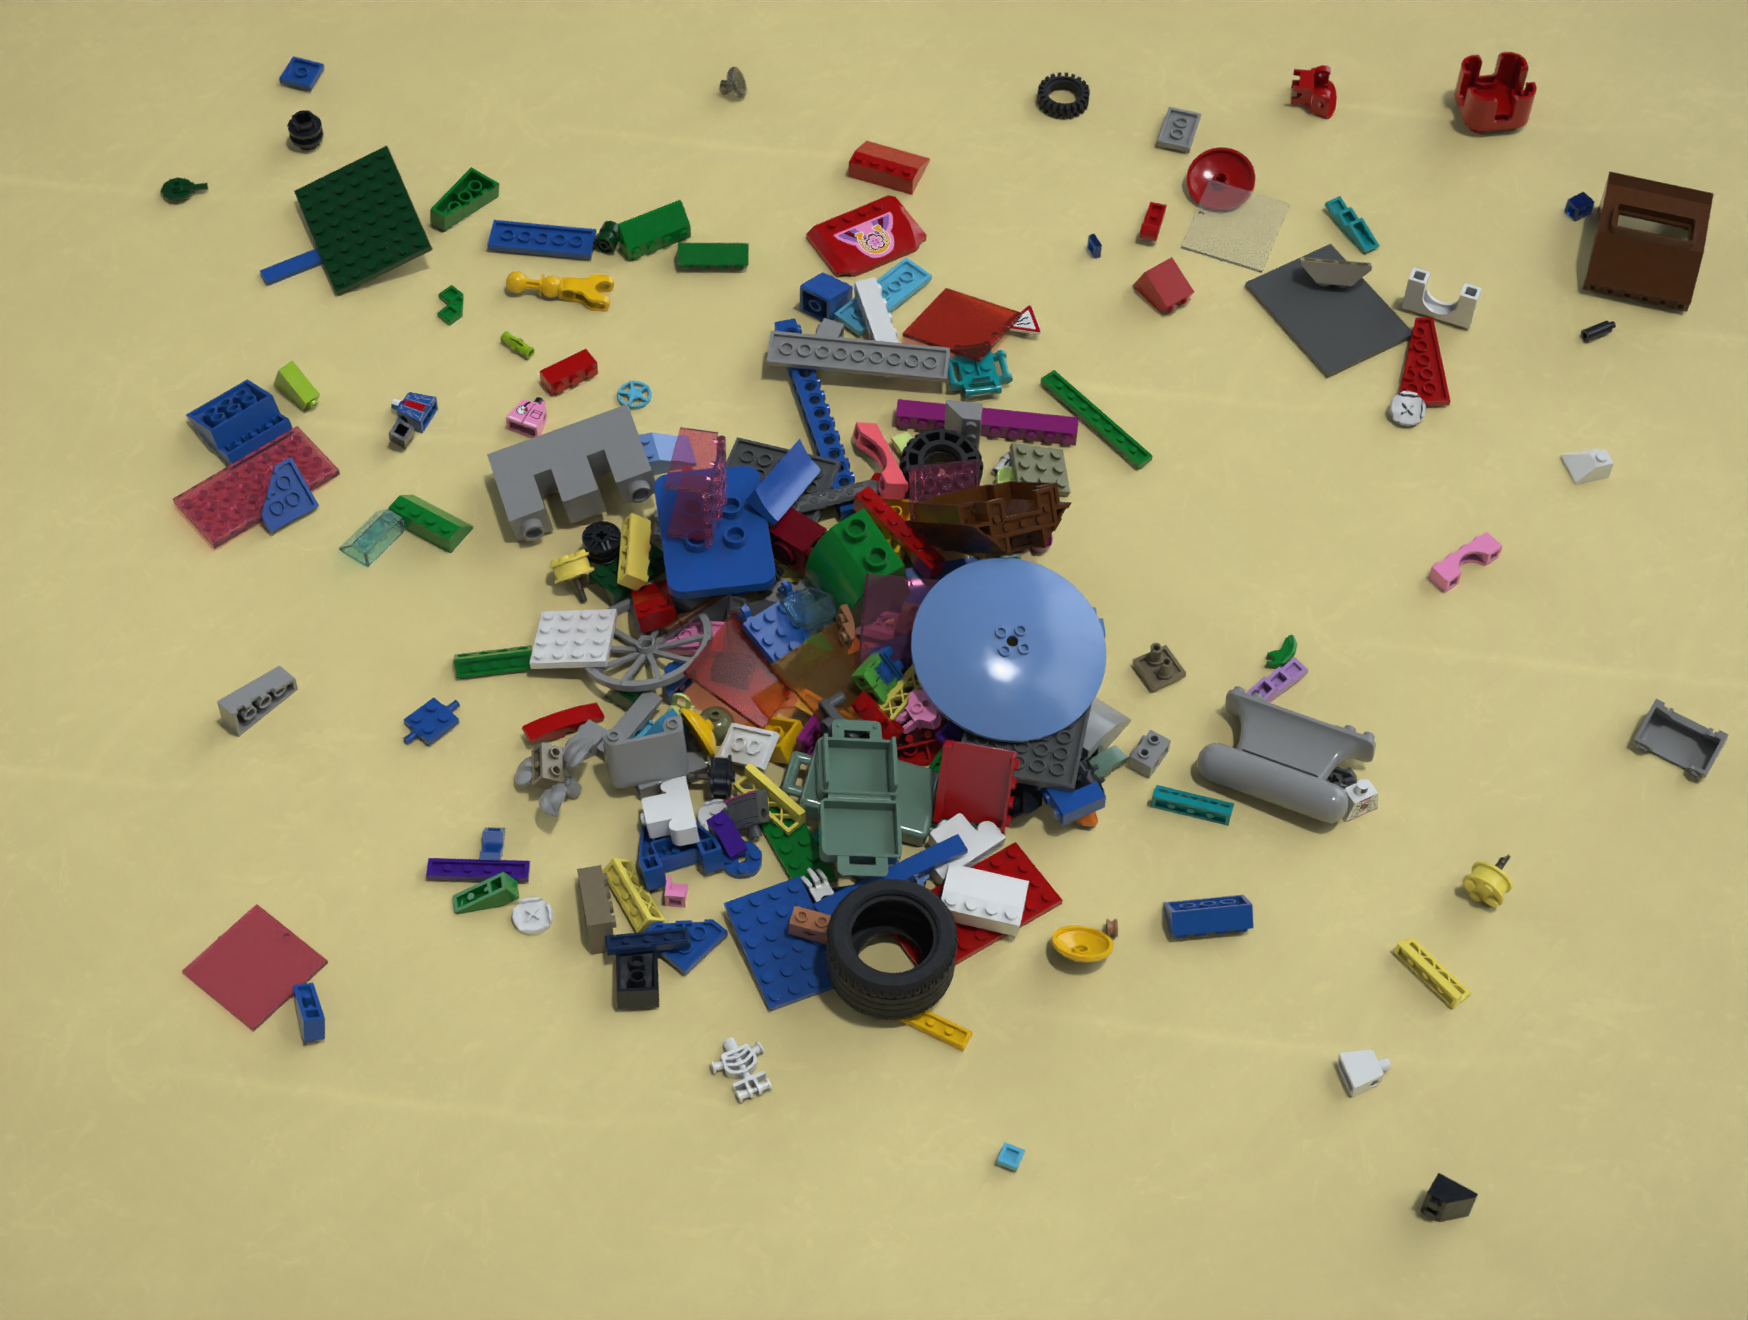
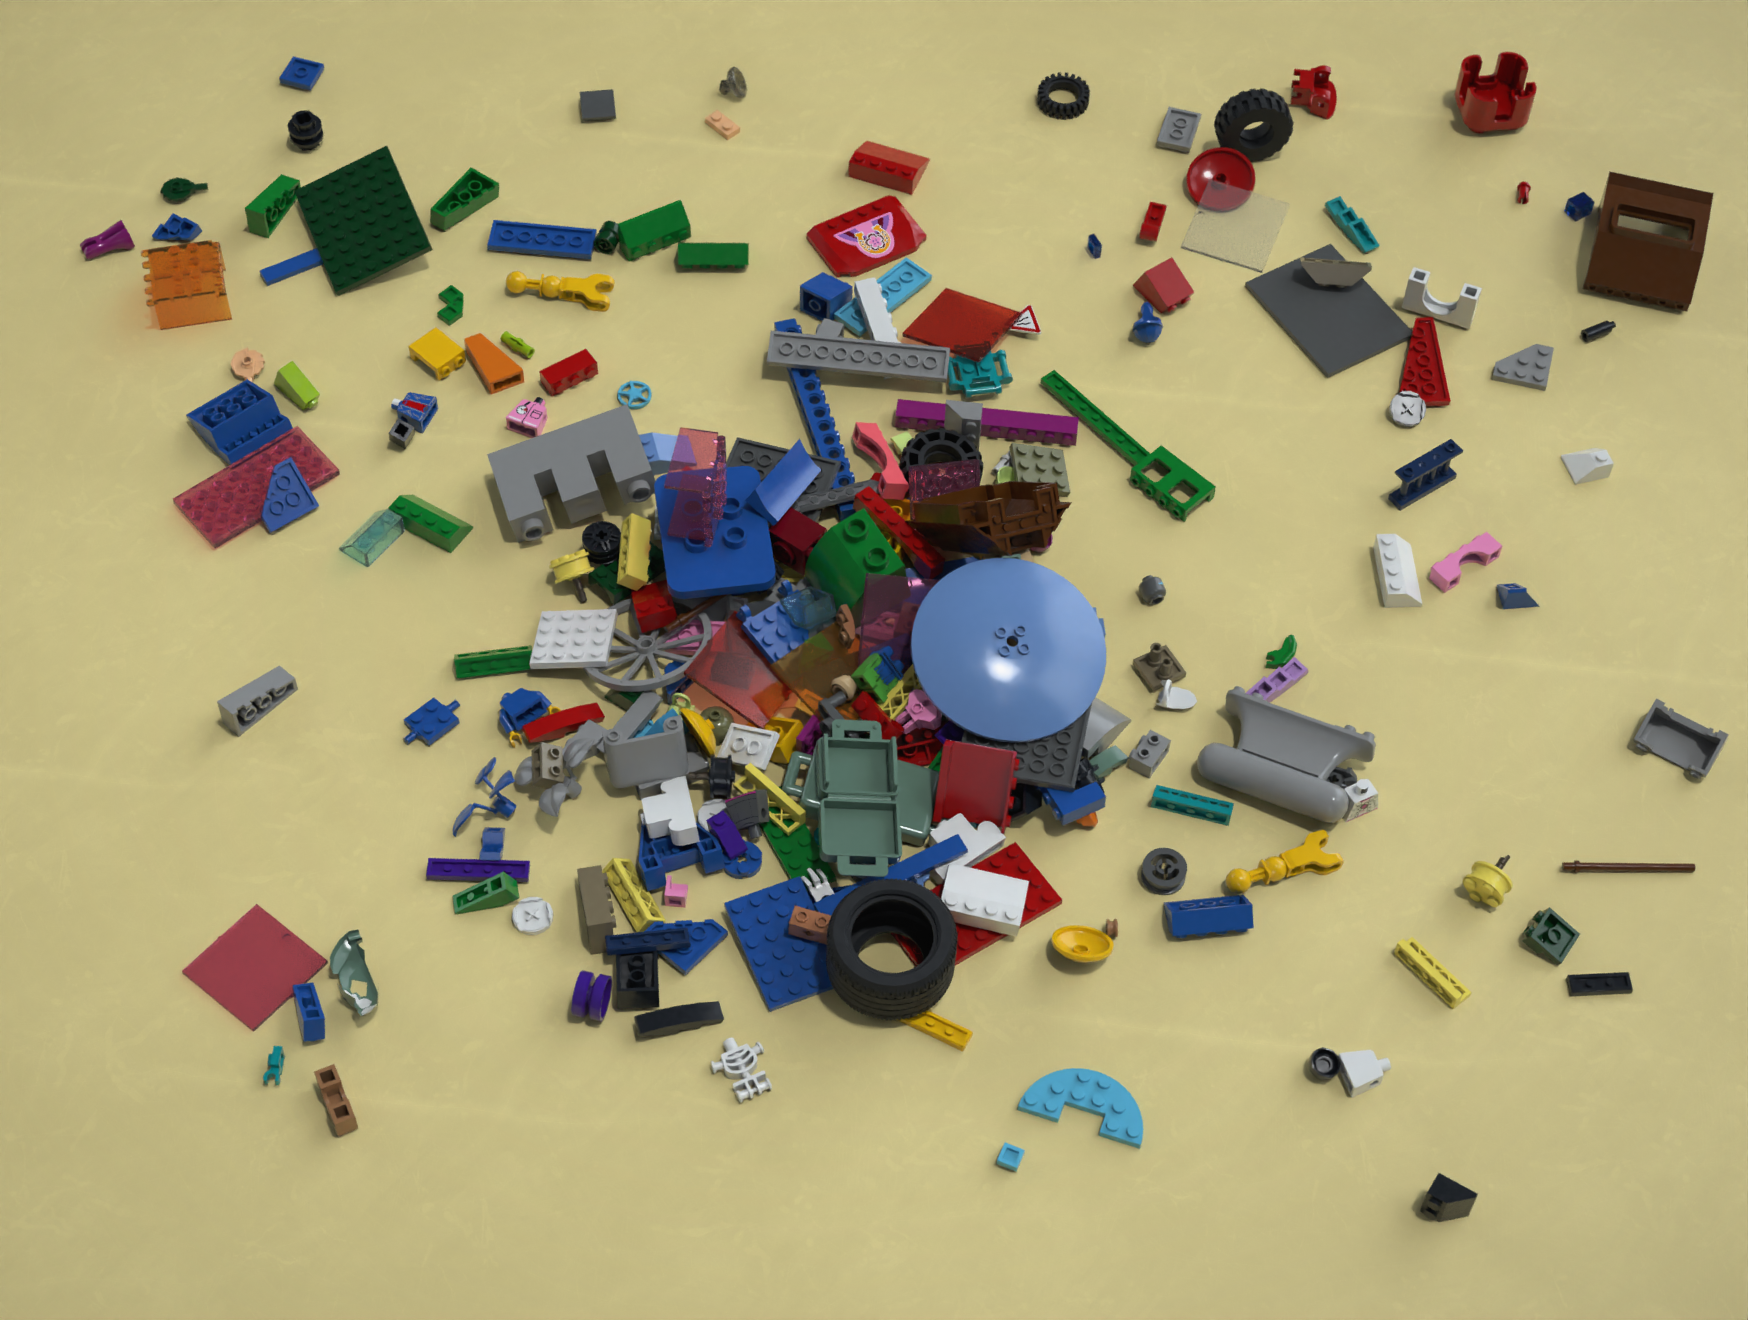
none -> magenta piece [80,220,135,259]
none -> clear orange windscreen [141,240,232,330]
none -> blue slope [152,213,202,240]
none -> light nougat piece [231,348,265,382]
none -> green wedge [245,174,301,238]
none -> teal plate [263,1046,285,1085]
none -> medium nougat arch [314,1064,358,1136]
none -> sand green animal [330,929,378,1016]
none -> yellow panel [409,327,466,380]
none -> blue plant [453,757,517,837]
none -> orange slope [464,333,524,395]
none -> blue torso [499,688,561,748]
none -> dark purple wheel [571,970,612,1021]
none -> dark grey slope [580,89,616,121]
none -> black slope [634,1001,724,1036]
none -> light nougat plate [705,110,740,140]
none -> tan cone [831,675,857,700]
none -> medium azure plate [1018,1068,1143,1149]
none -> green window [1130,445,1216,522]
none -> blue piece [1132,302,1163,343]
none -> dark grey head [1139,575,1166,605]
none -> dark grey wheel [1141,848,1187,895]
none -> white piece [1156,679,1197,709]
none -> black tyre [1214,88,1293,162]
none -> yellow piece [1226,830,1344,894]
none -> black hair [1308,1047,1340,1080]
none -> white slope [1373,534,1422,608]
none -> dark blue fence [1388,439,1463,511]
none -> light grey plate [1492,344,1554,391]
none -> blue slope [1497,583,1540,609]
none -> red pin [1517,182,1531,204]
none -> dark green plate [1522,907,1580,965]
none -> reddish brown bar [1562,860,1695,873]
none -> black tile [1566,972,1633,997]

